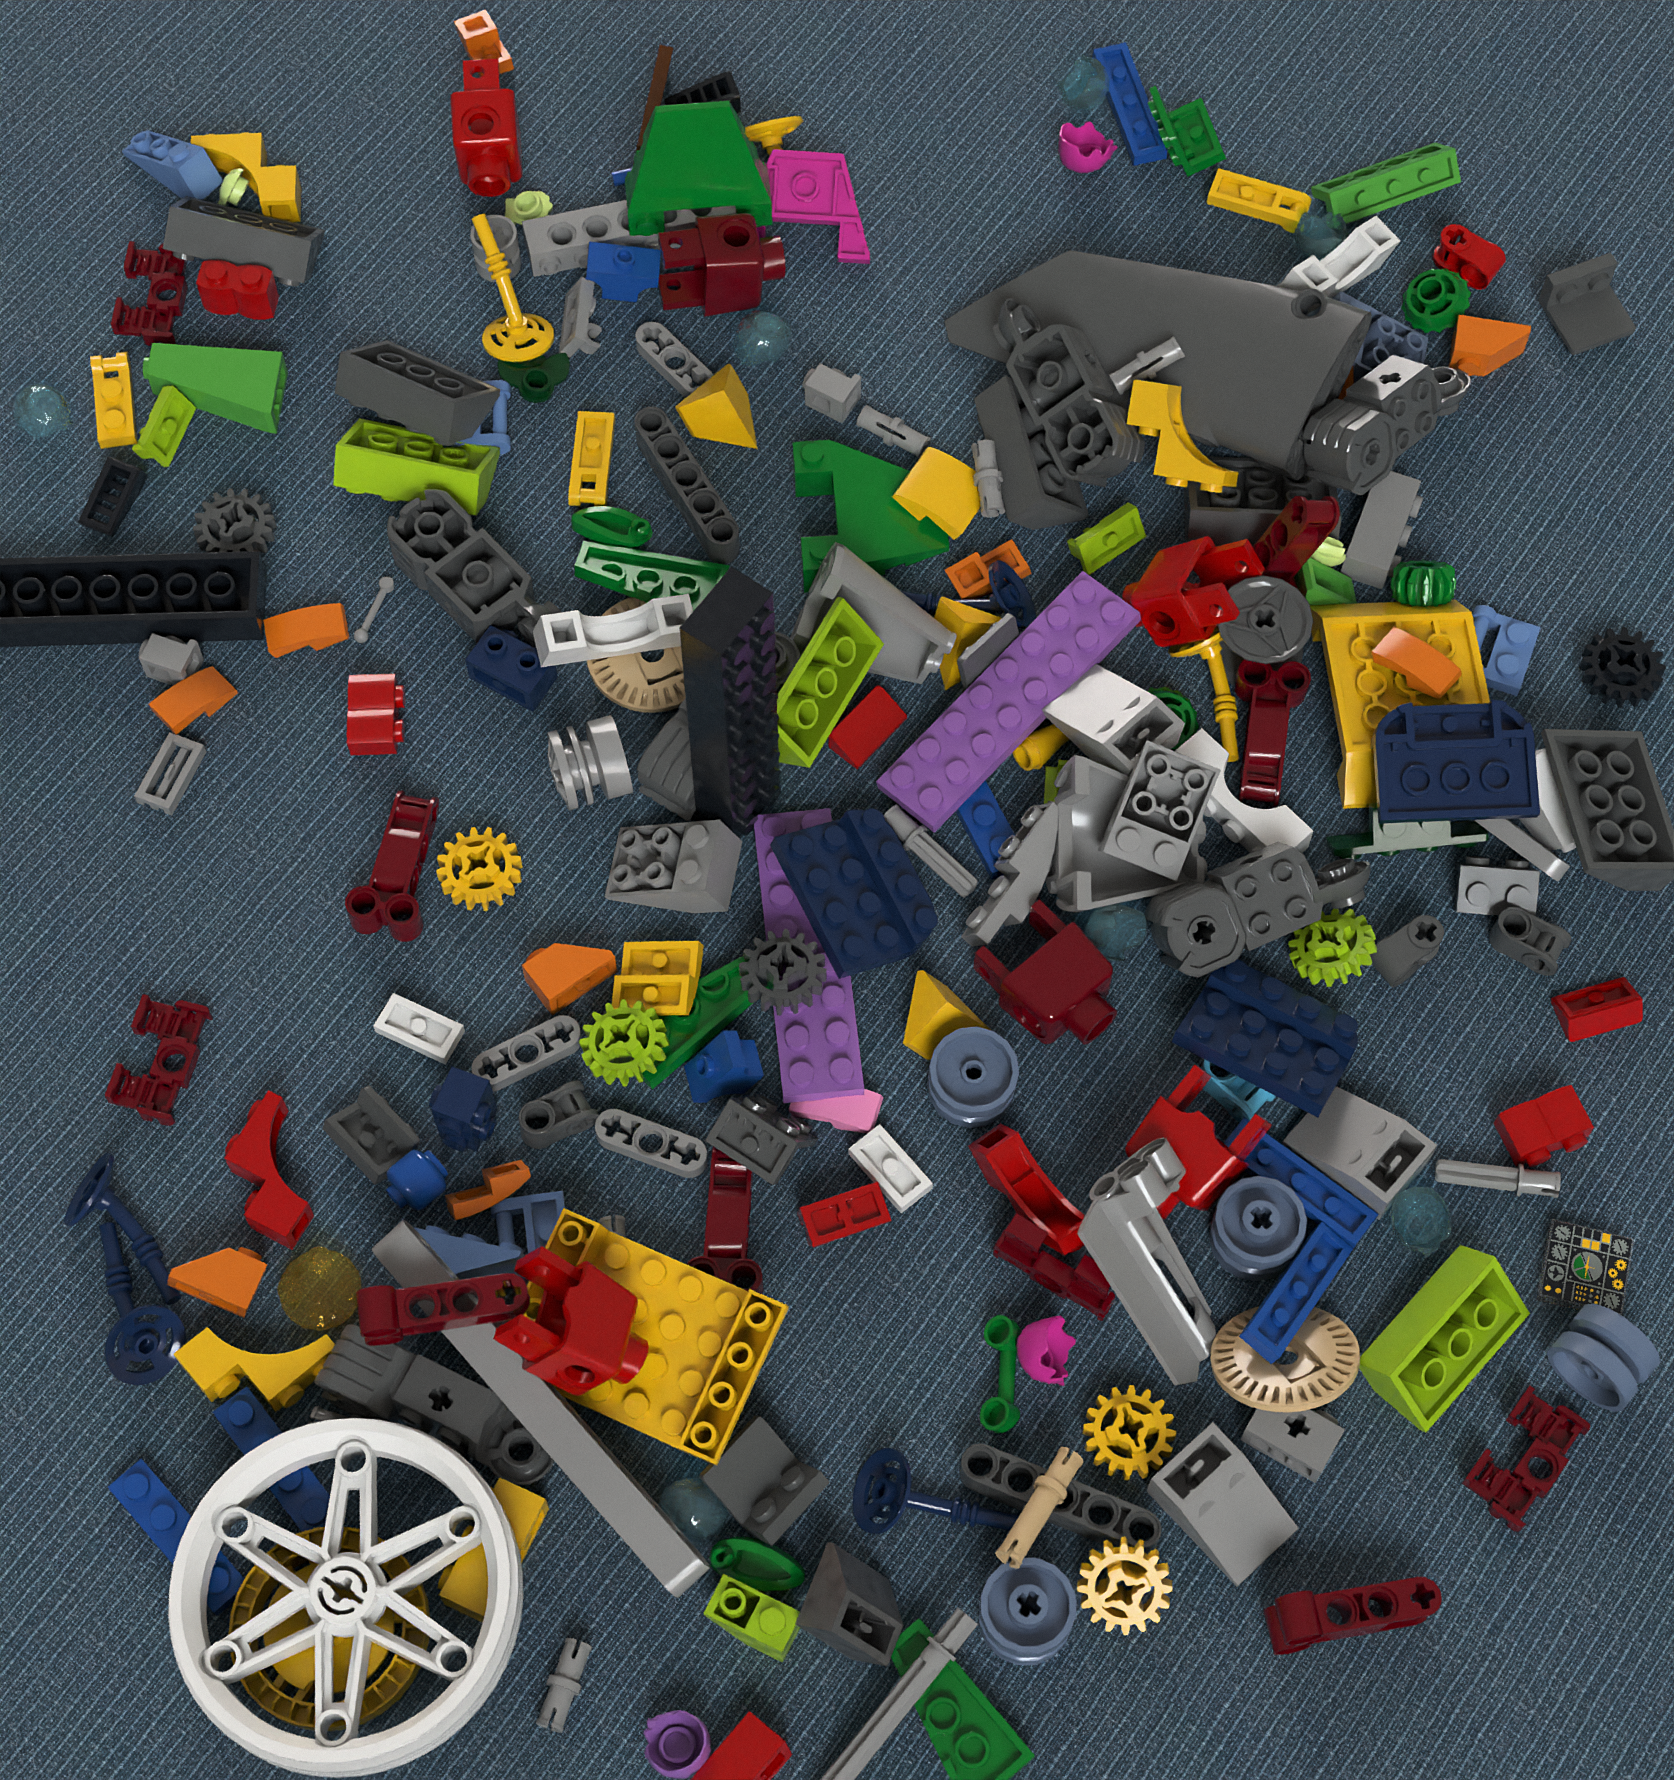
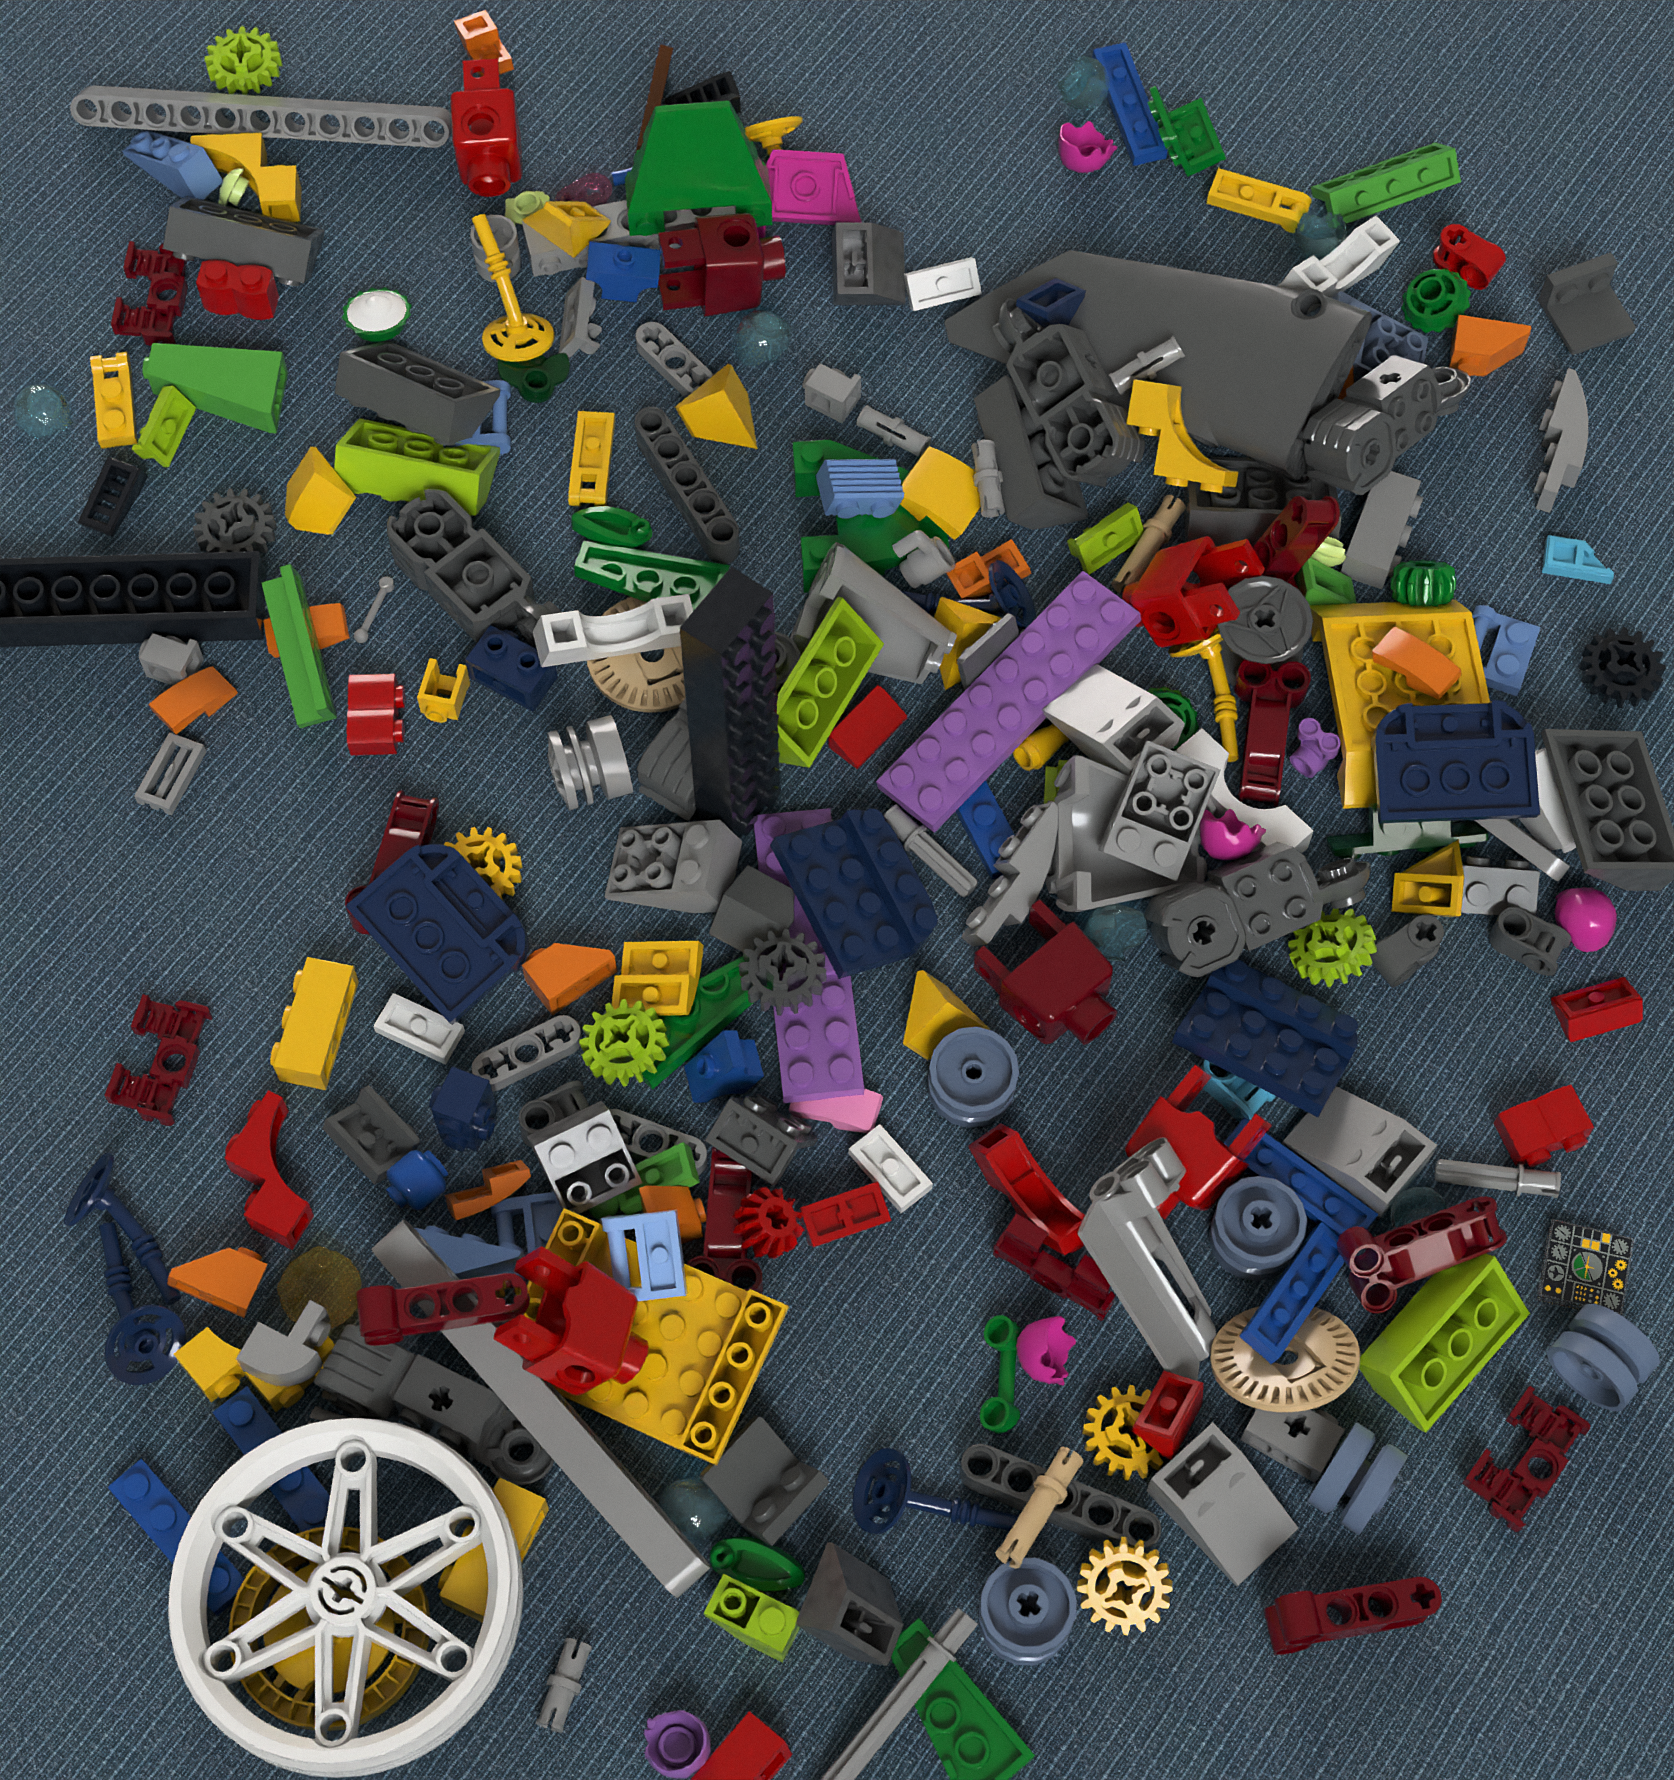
none -> light grey beam [70,86,452,148]
none -> lime gear [204,26,282,95]
none -> light grey brick [236,1300,331,1386]
none -> bright green fence [261,564,337,728]
none -> yellow brick [270,957,359,1090]
none -> yellow slope [285,447,356,535]
none -> white piece [341,287,412,342]
none -> dark blue plate [345,844,530,1025]
none -> yellow window [417,658,470,723]
none -> yellow slope [522,201,611,258]
none -> flat silver slope [527,1101,642,1214]
none -> clear pink beam [553,173,612,207]
none -> bright green plate [588,1142,700,1220]
none -> light blue plate [601,1209,688,1301]
none -> orange slope [639,1186,707,1244]
none -> dark grey slope [709,865,795,953]
none -> red gear [732,1187,805,1259]
none -> medium blue brick [816,459,904,519]
none -> flat silver slope [832,223,905,305]
none -> light grey piece [892,530,955,589]
none -> white plate [903,257,982,311]
none -> dark blue slope [1016,278,1086,329]
none -> tan pin [1111,495,1186,593]
none -> red slope [1132,1371,1204,1460]
none -> dark pink hair [1199,809,1266,860]
none -> medium lavender plate [1290,718,1341,778]
none -> sand blue wheel [1307,1422,1409,1535]
none -> dark red piece [1337,1196,1508,1313]
none -> yellow slope [1391,839,1464,917]
none -> light grey slope [1534,368,1588,513]
none -> medium azure tile [1542,535,1614,584]
none -> dark pink hair [1555,887,1617,952]

